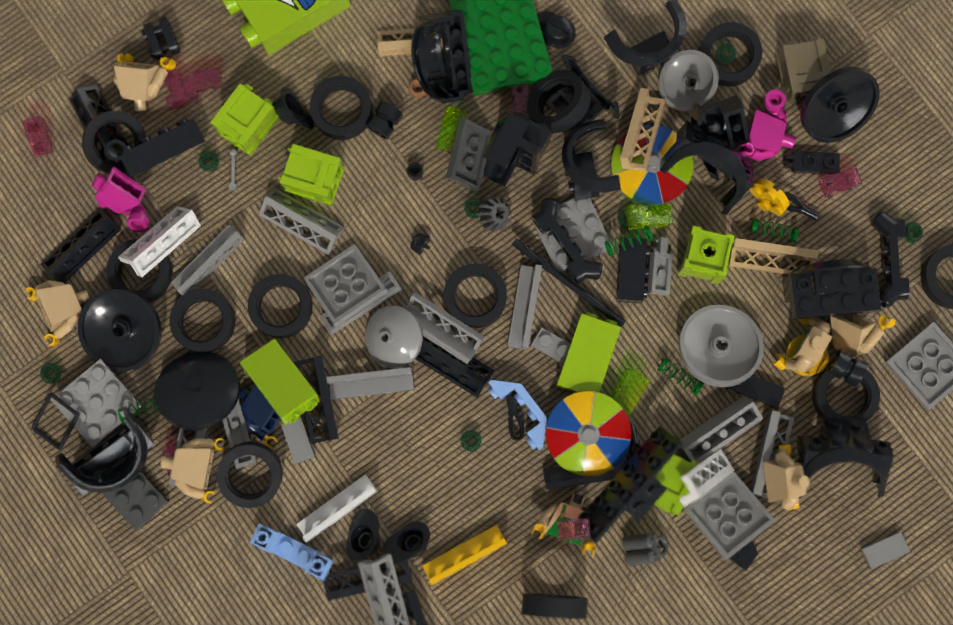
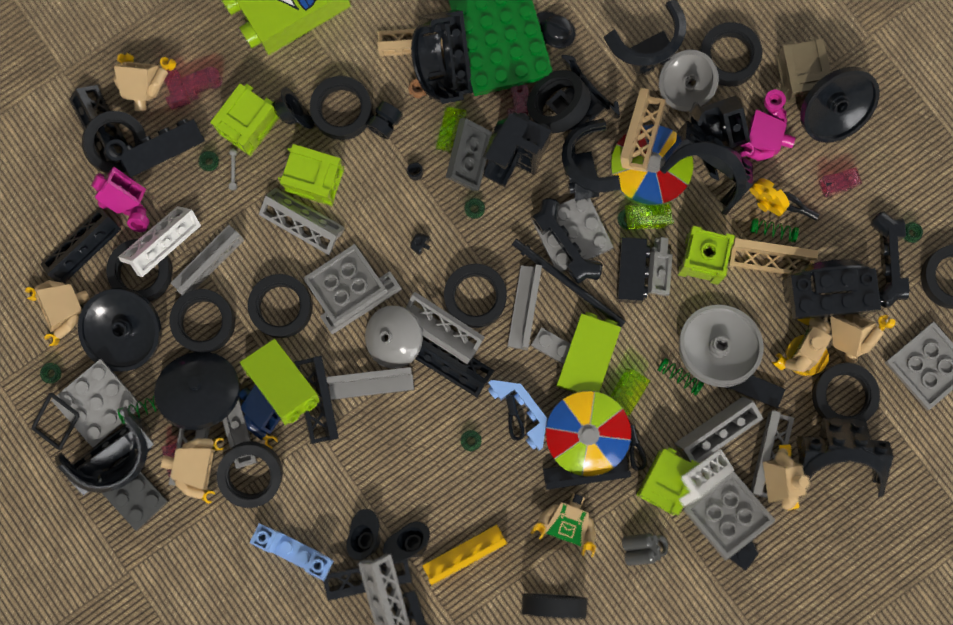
clear pink leg [21,116,53,158] -> none
black brick [141,16,181,62] -> none
light grey tile [281,417,315,464] -> none
white fence [296,474,378,542] -> none
dark grey gear [476,196,512,232] -> none
clear pink leg [557,519,590,540] -> none
black bracket [575,426,682,543] -> none
green piece [604,225,653,257] -> none
clear green plate [716,44,737,64] -> none
black hinge [783,151,840,175] -> none
black wheel [828,349,868,387] -> none
light grey tile [861,532,910,569] -> none

